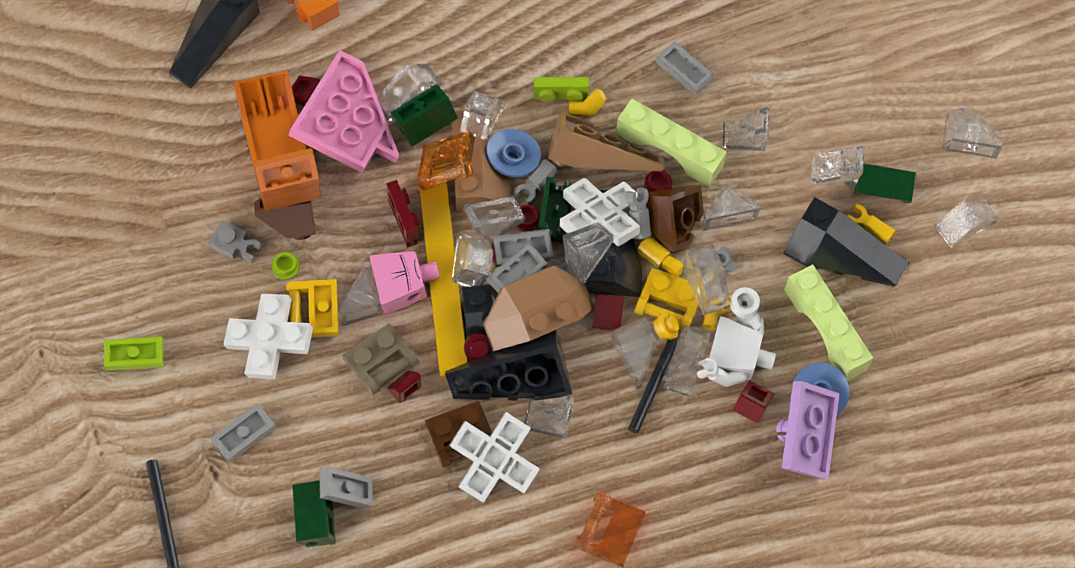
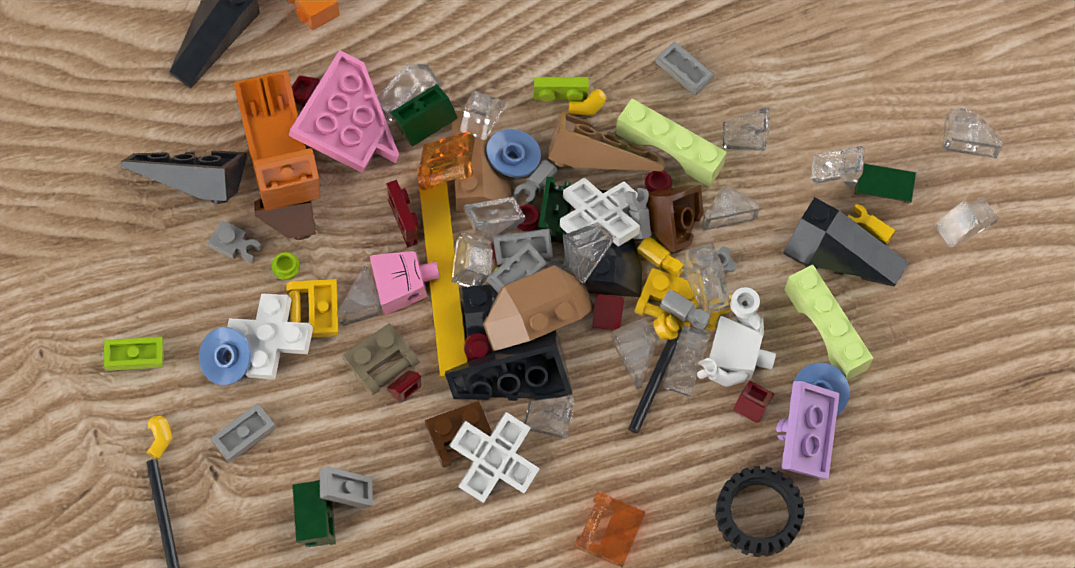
none -> wedge [121,151,247,204]
none -> yellow arm [147,416,172,460]
none -> medium blue dish [199,327,251,385]
none -> light grey bar [660,289,710,331]
none -> black tyre [715,466,805,557]

